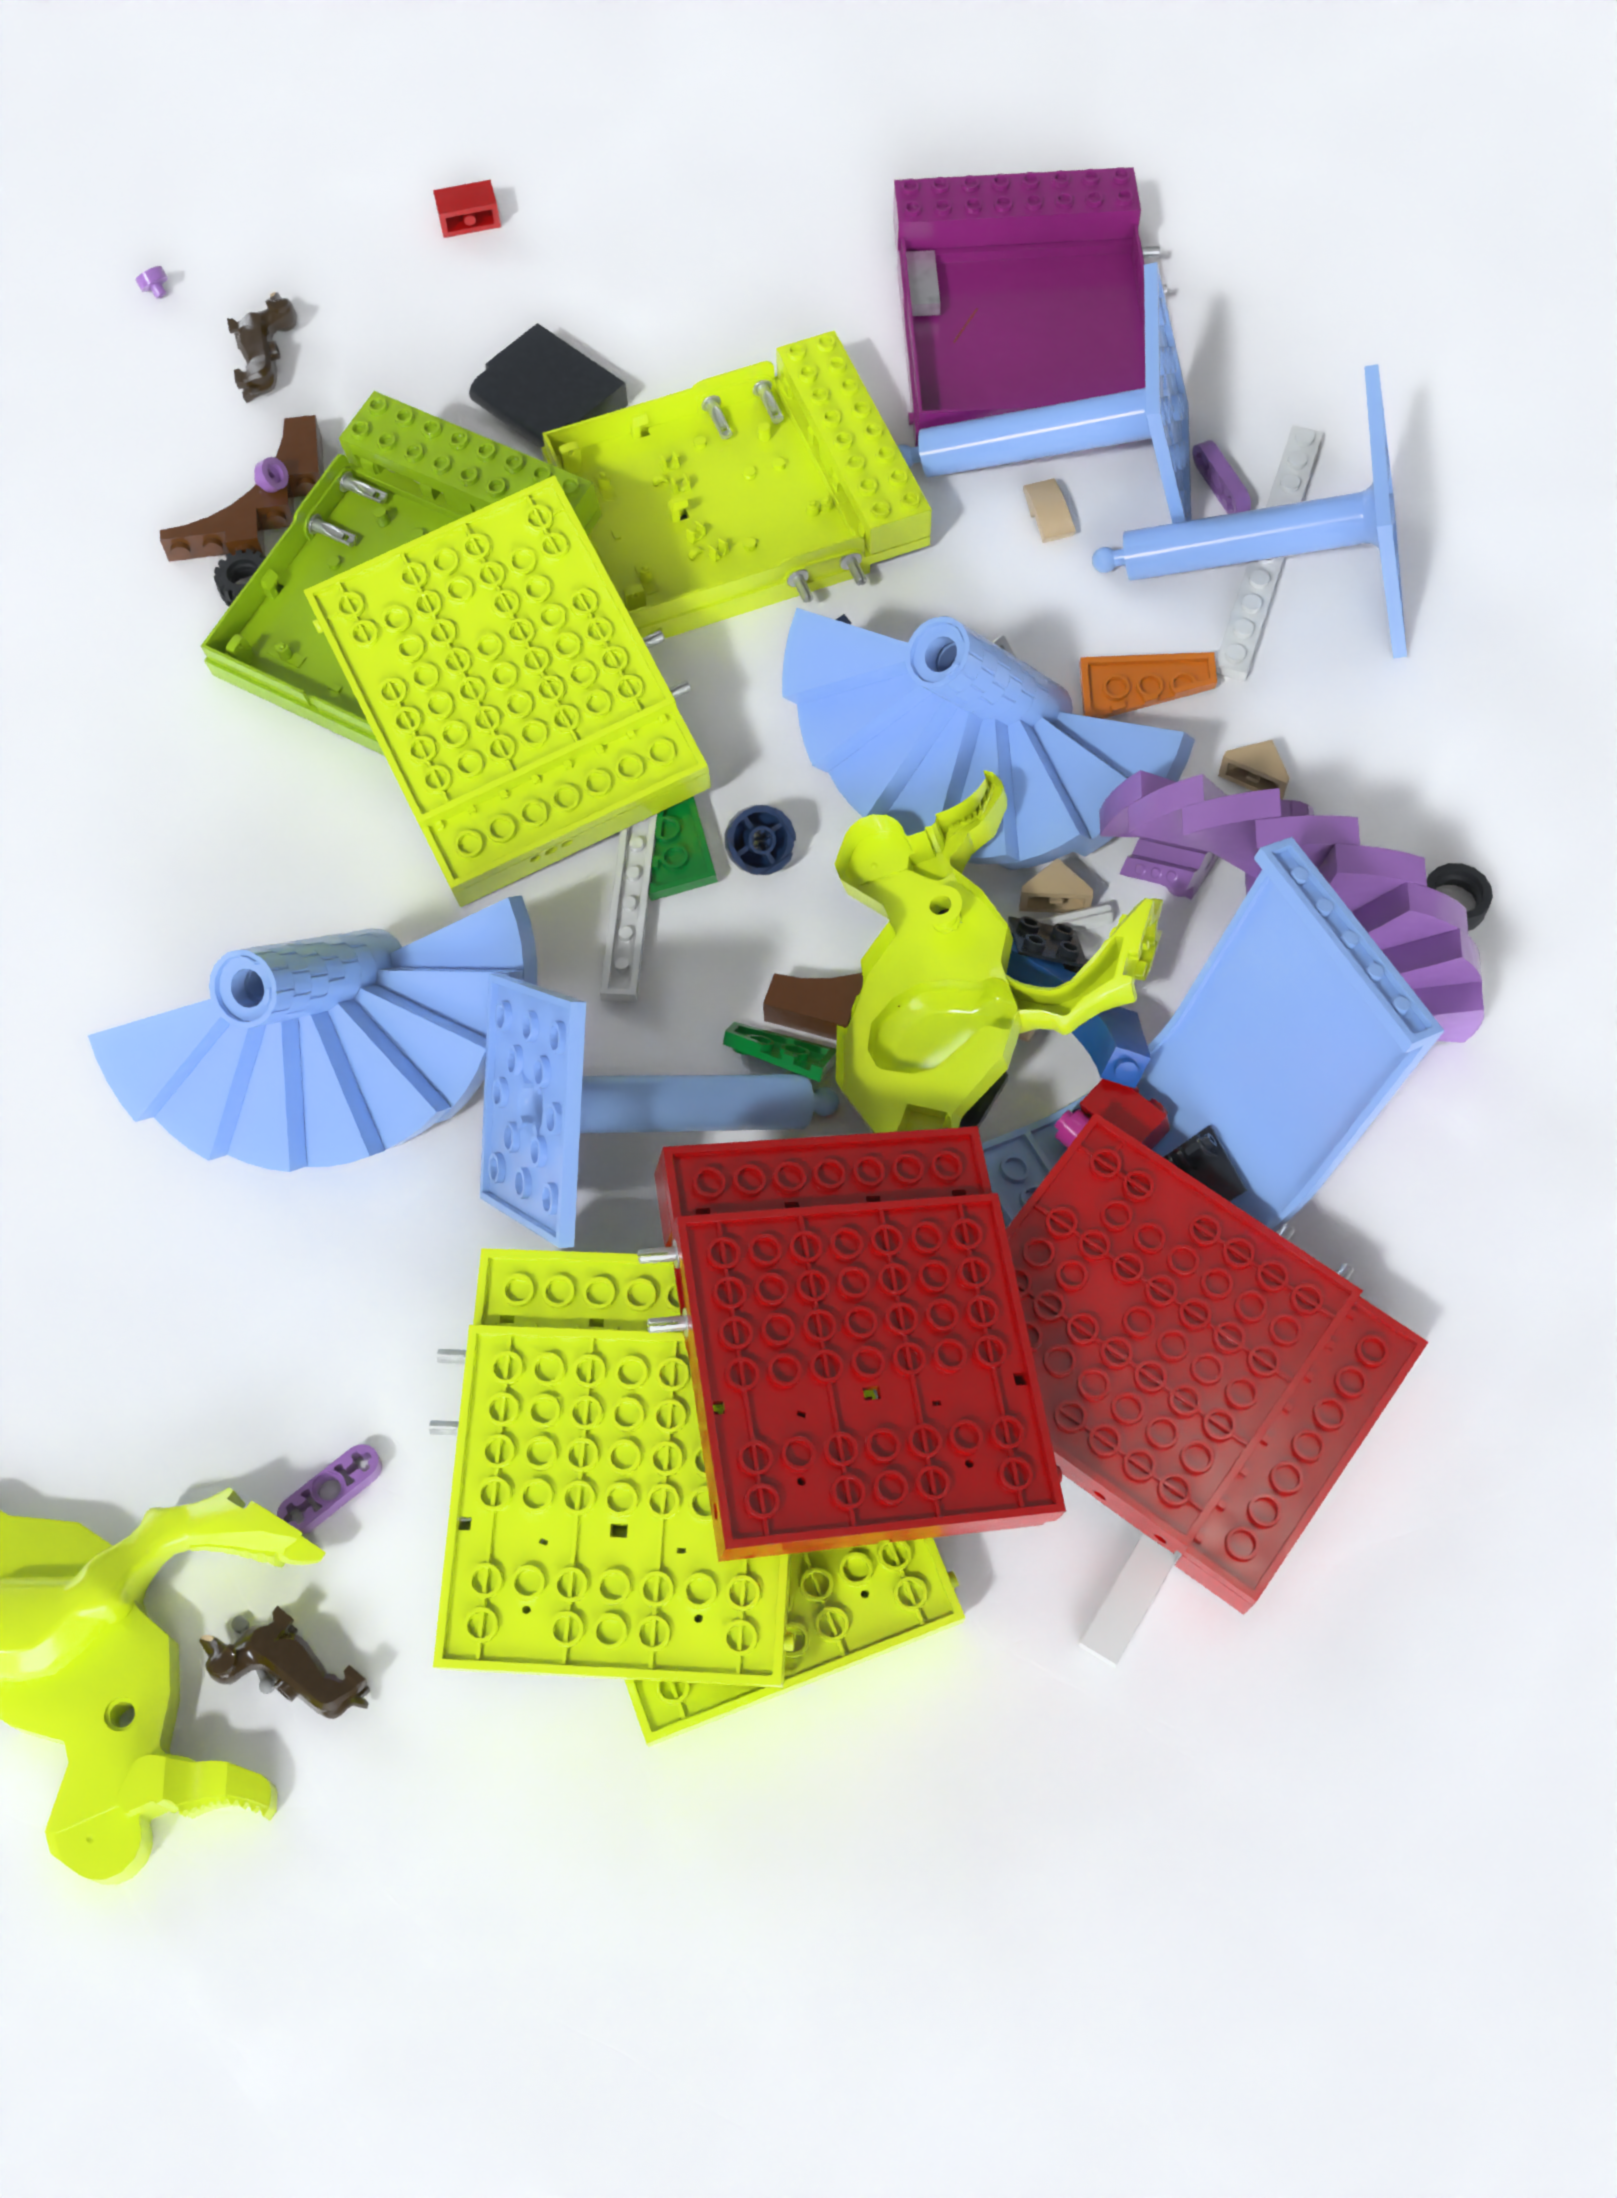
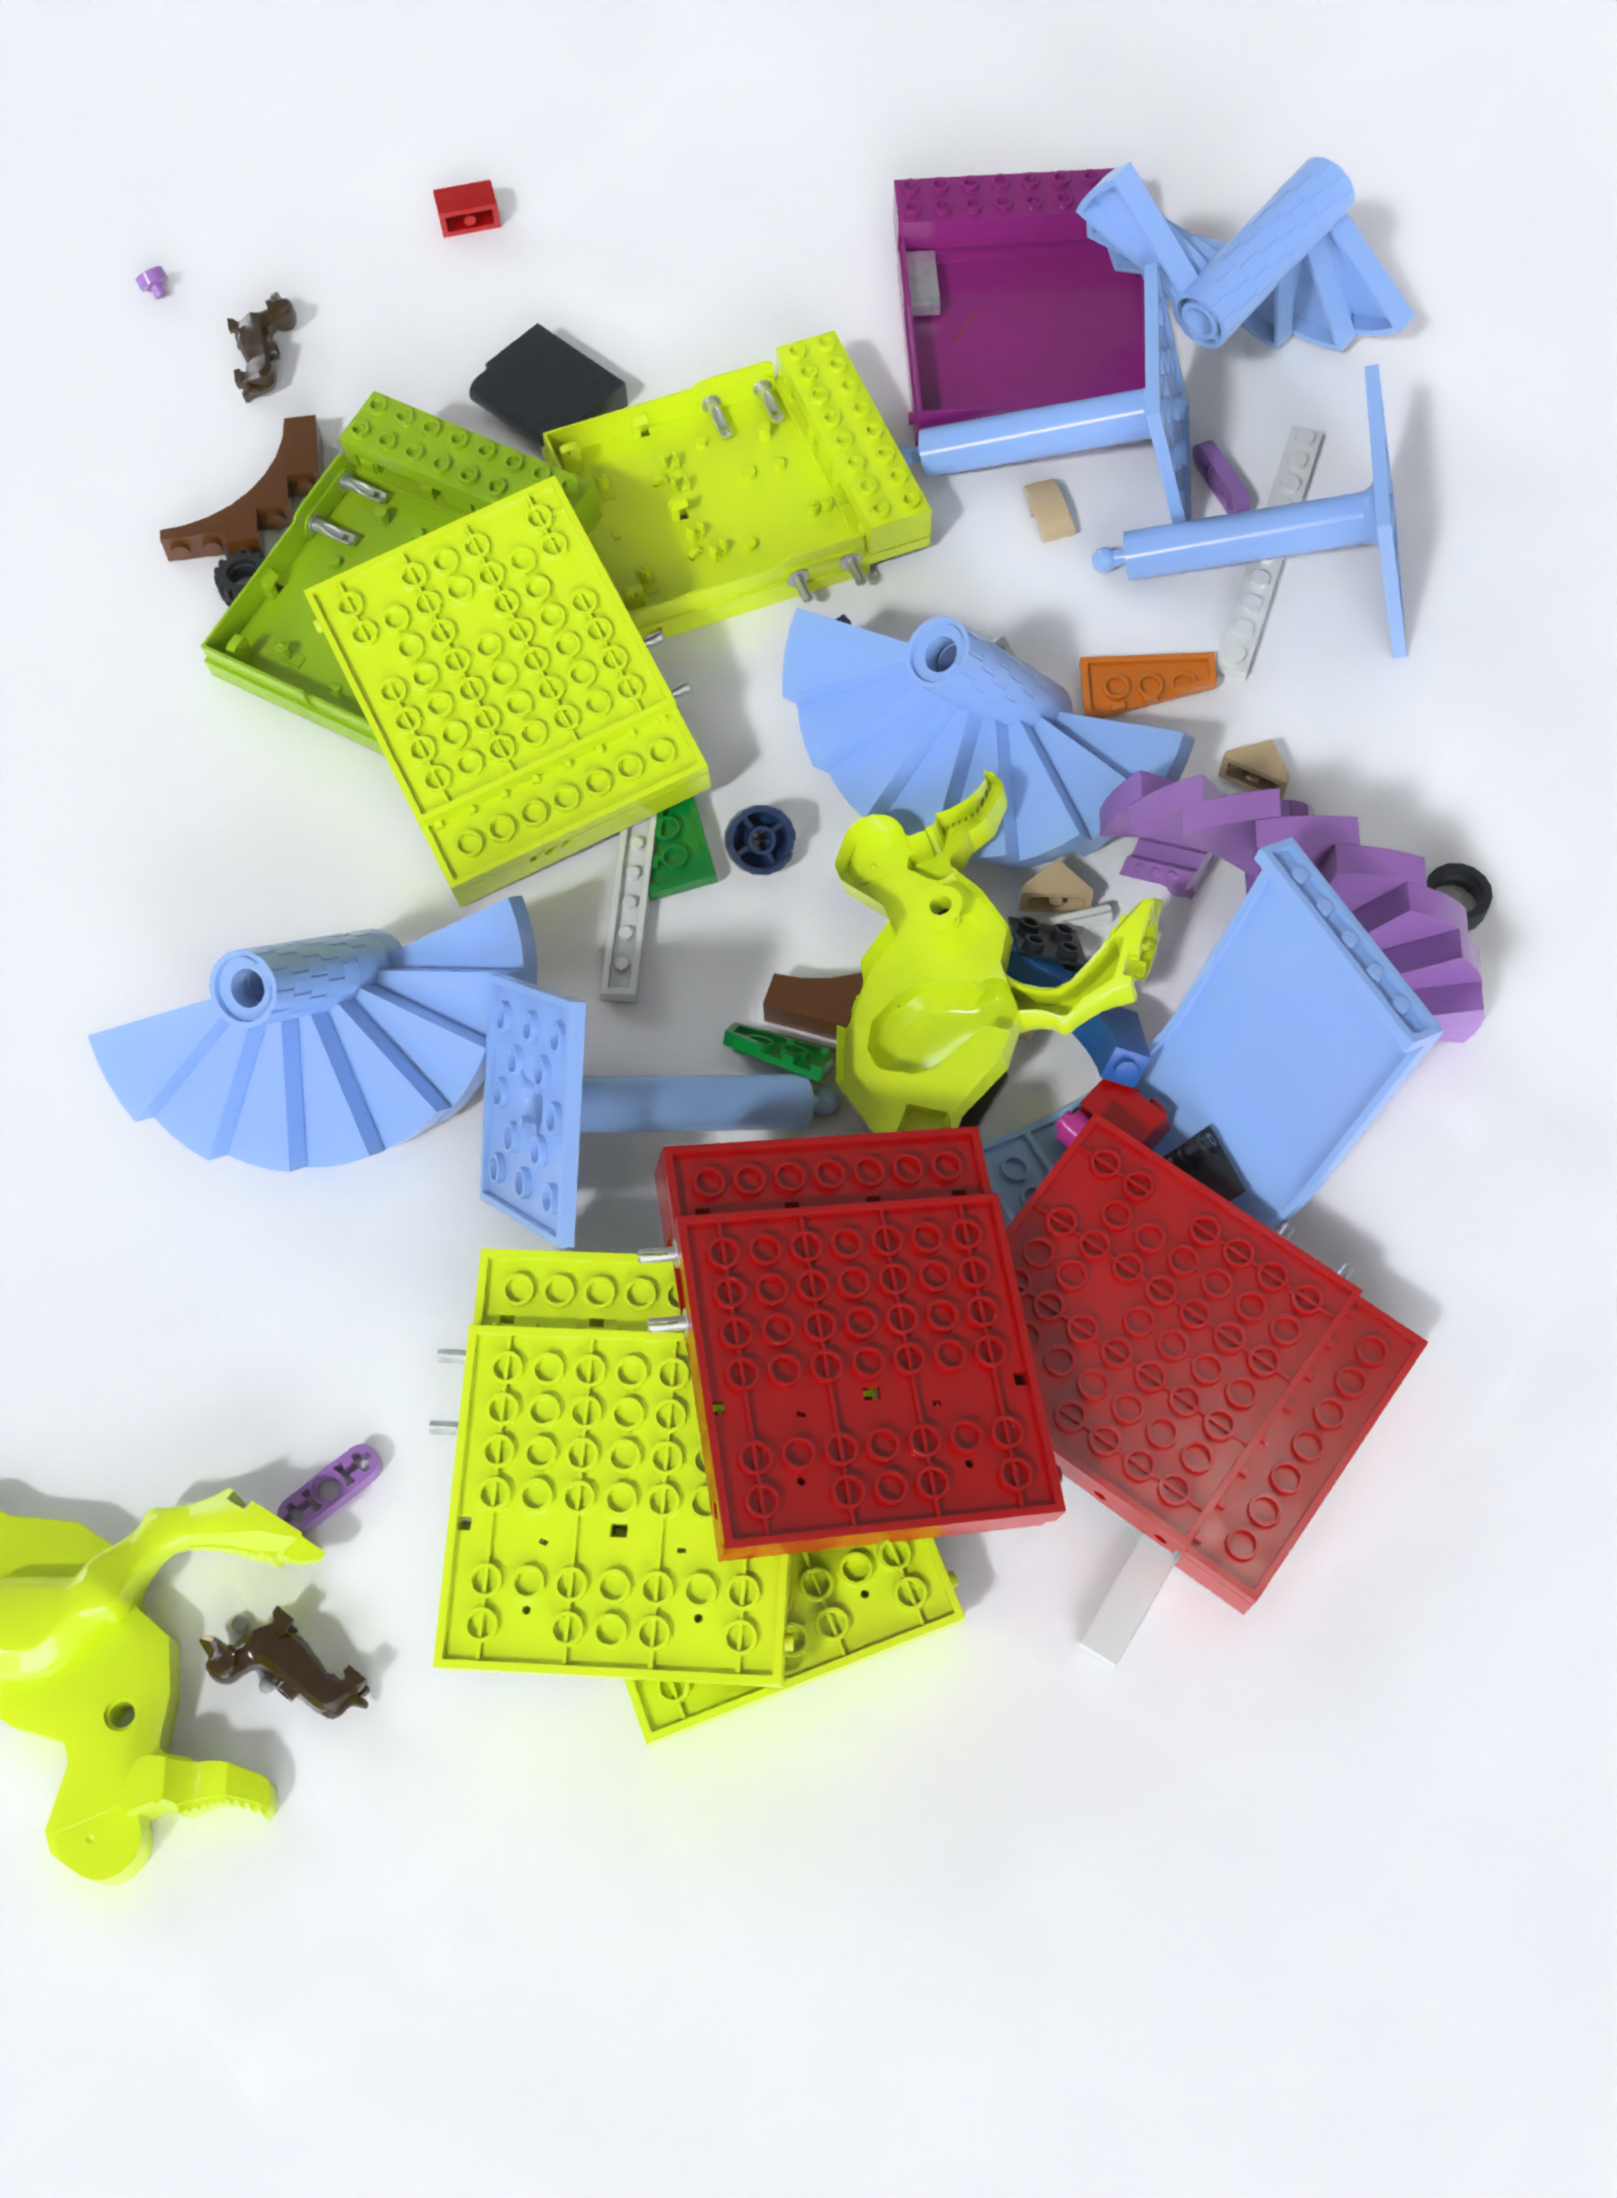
medium lavender tile [254,457,289,493] -> none
none -> light blue piece [1076,157,1415,351]

